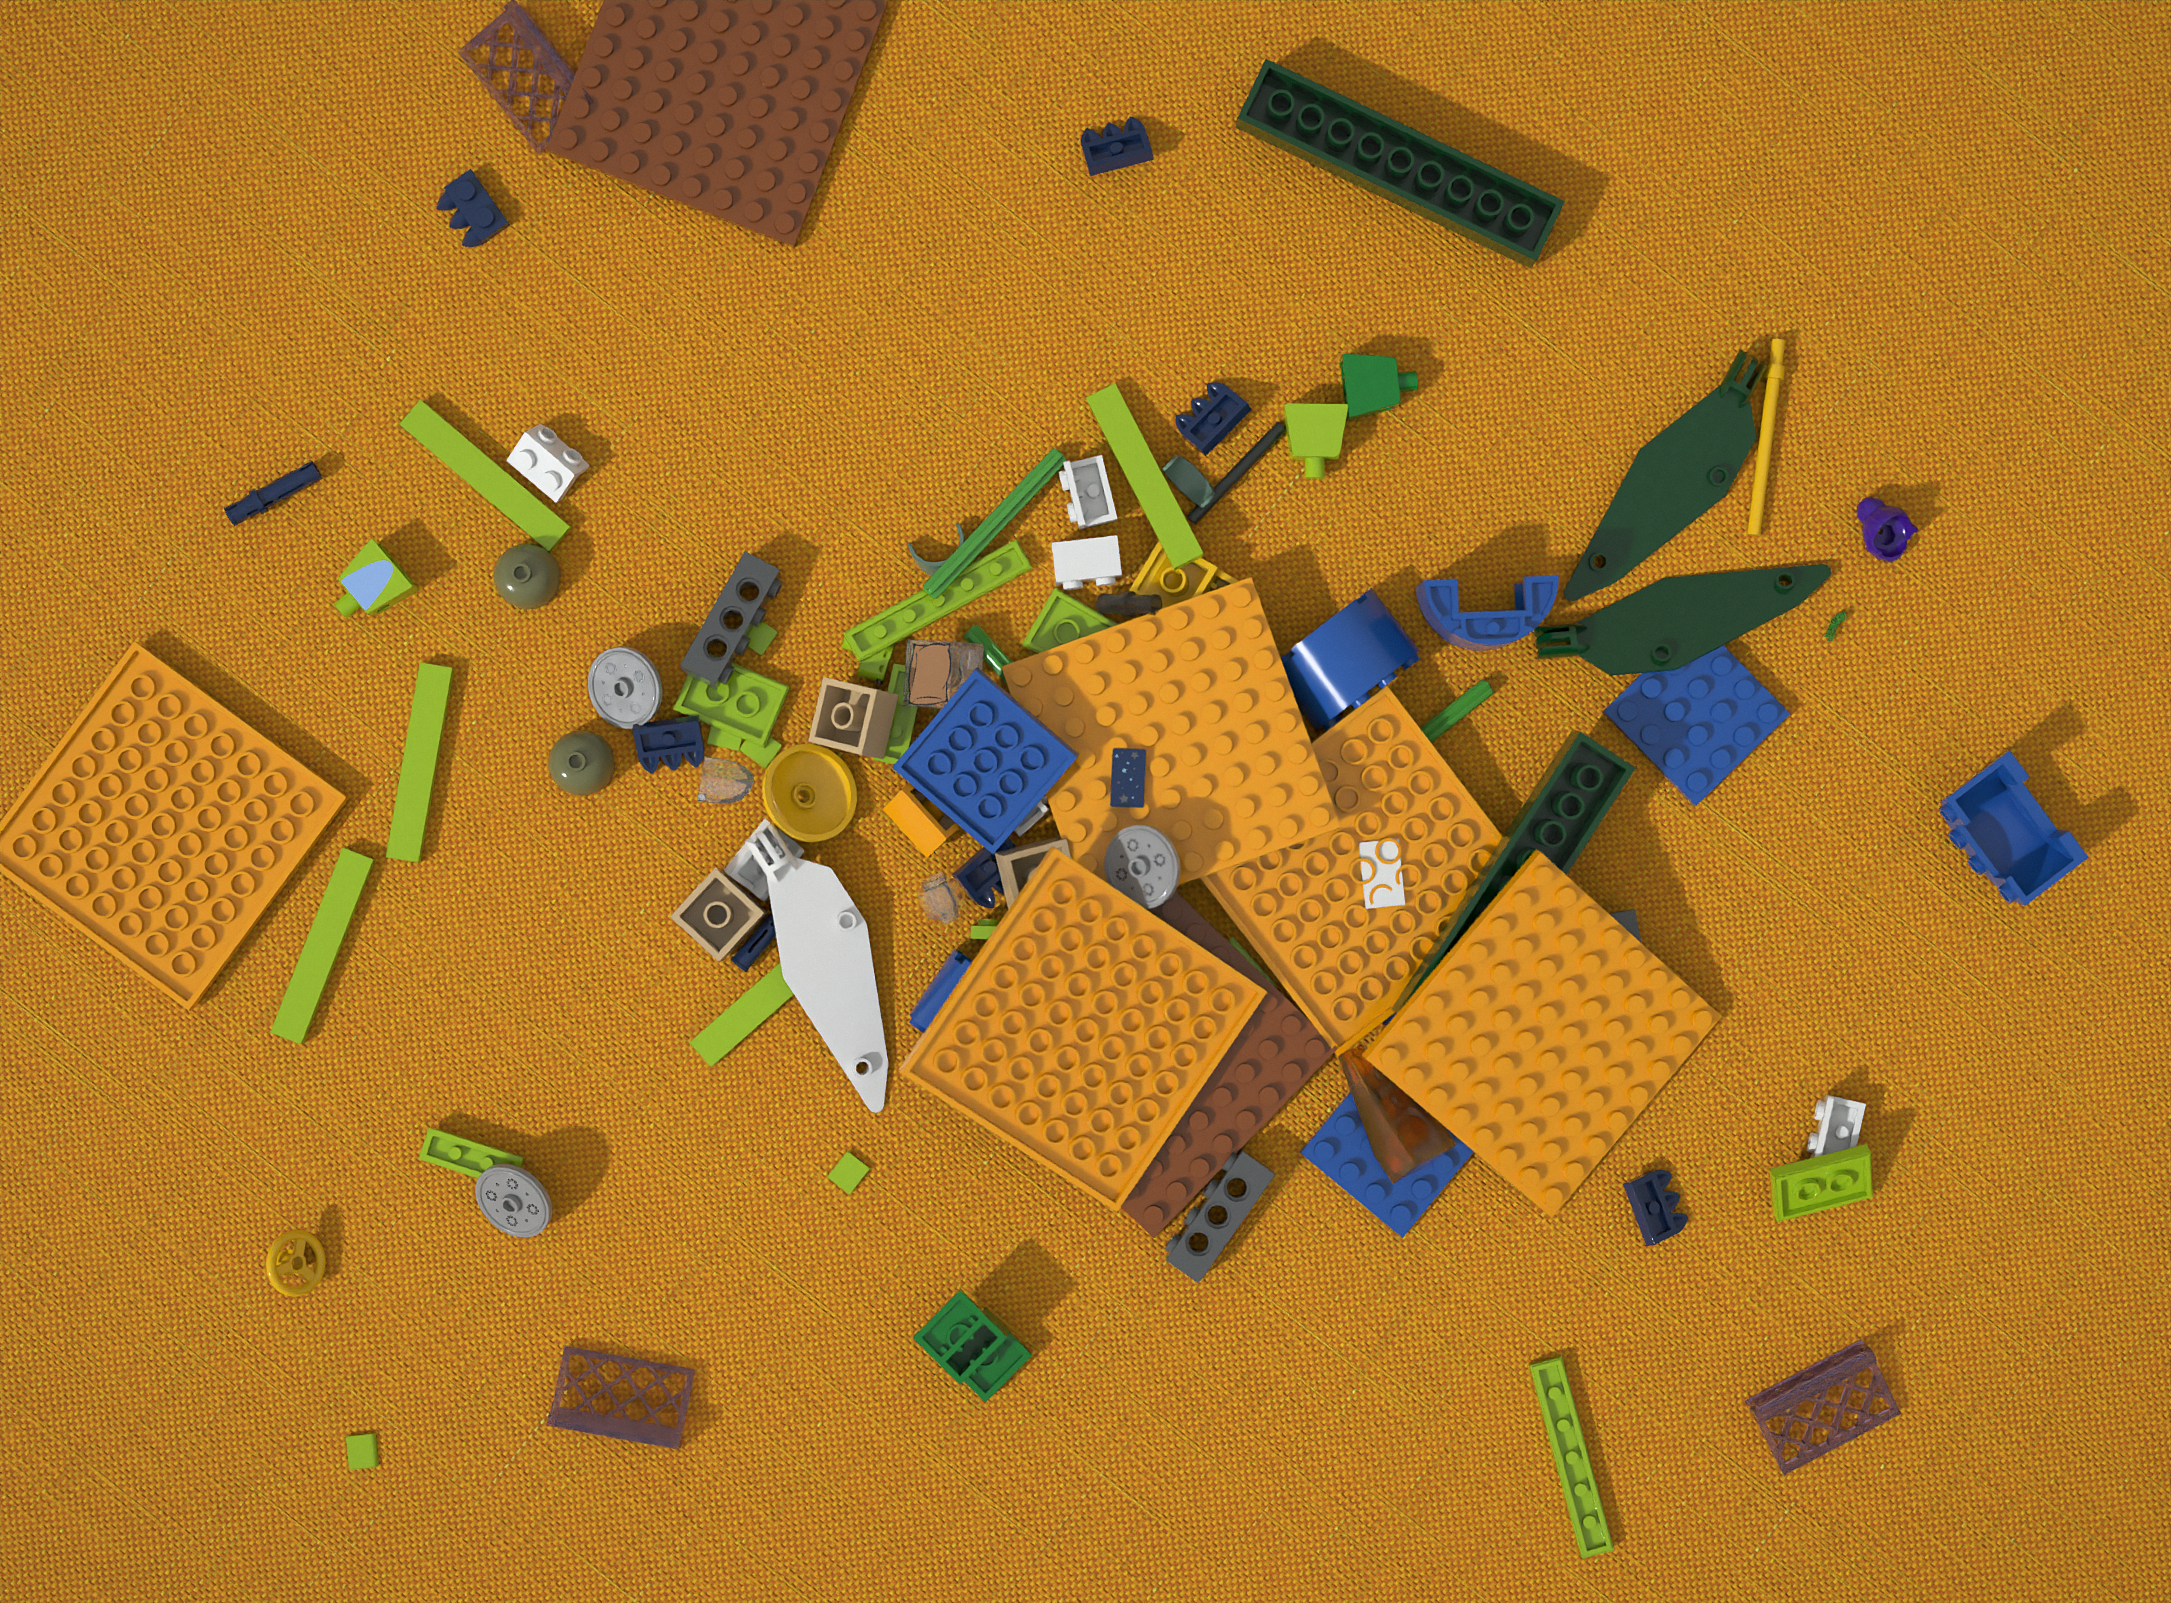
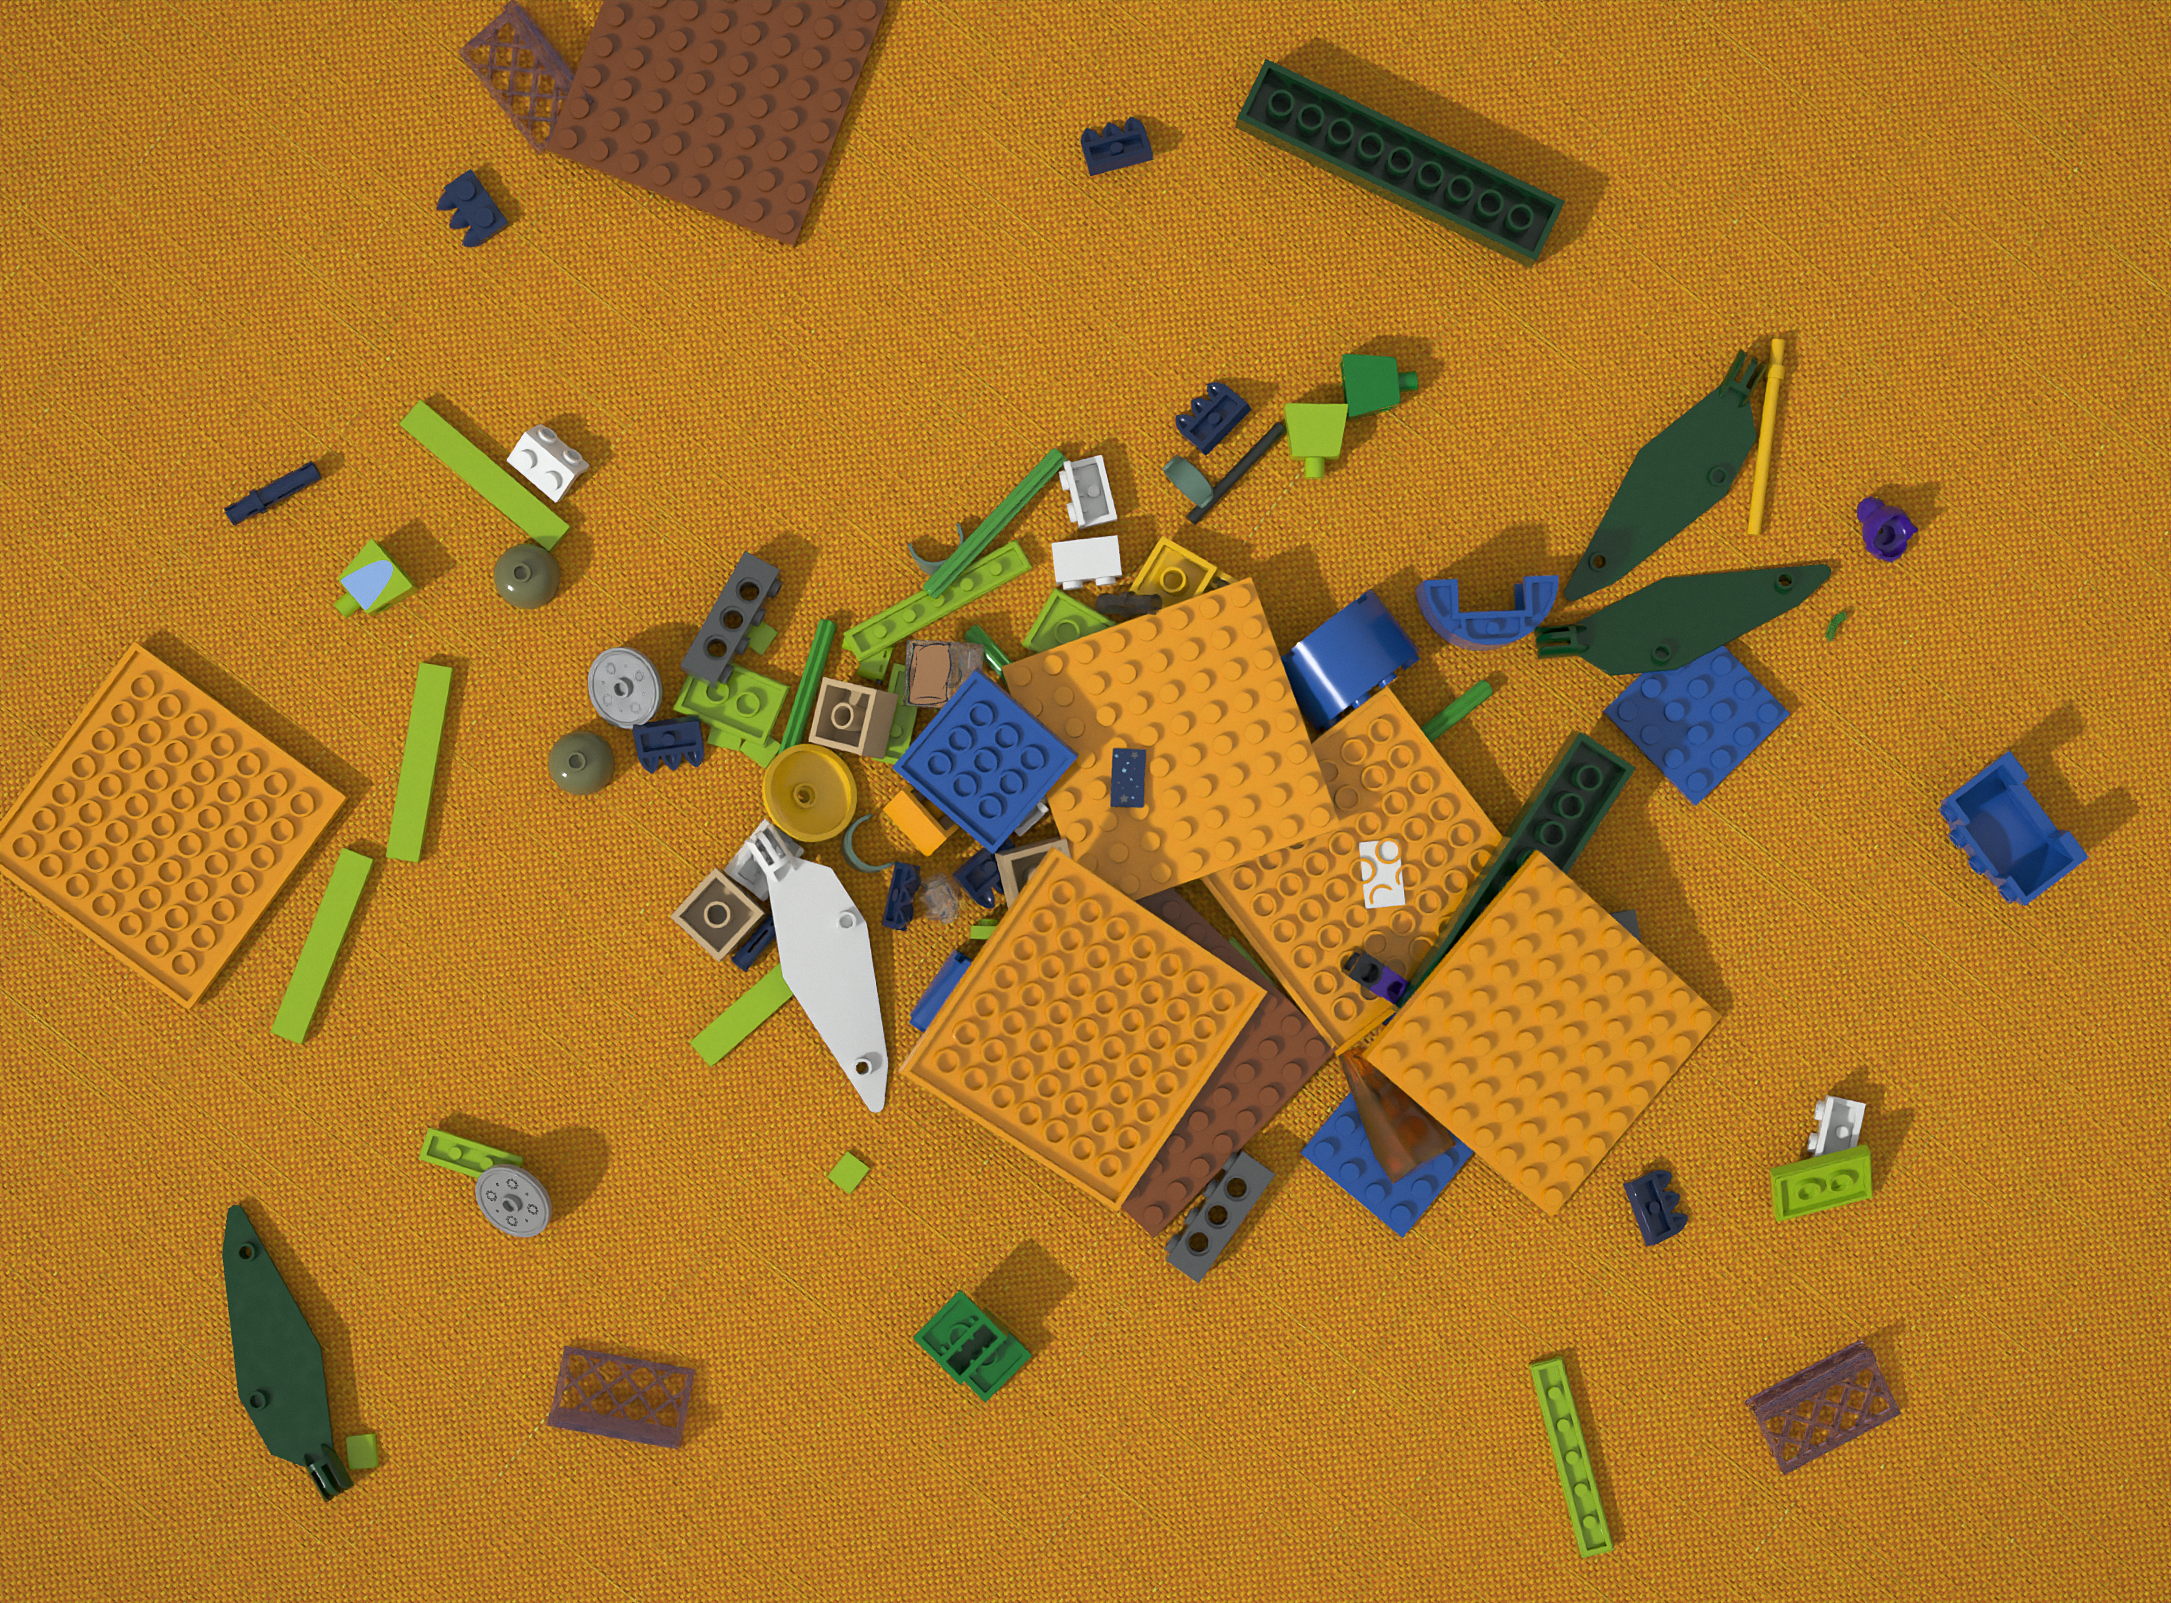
yellow piece [266,1230,326,1297] -> none
clear brick [698,756,754,804] -> none
lime tile [1086,383,1204,571] -> none
light grey shield [1104,825,1181,909] -> none
none -> dark green wing [222,1205,354,1503]
none -> bright green axle [763,619,837,805]
none -> sand green helmet [841,813,895,873]
none -> dark blue plate [882,861,921,931]
none -> leg [1341,946,1410,1005]

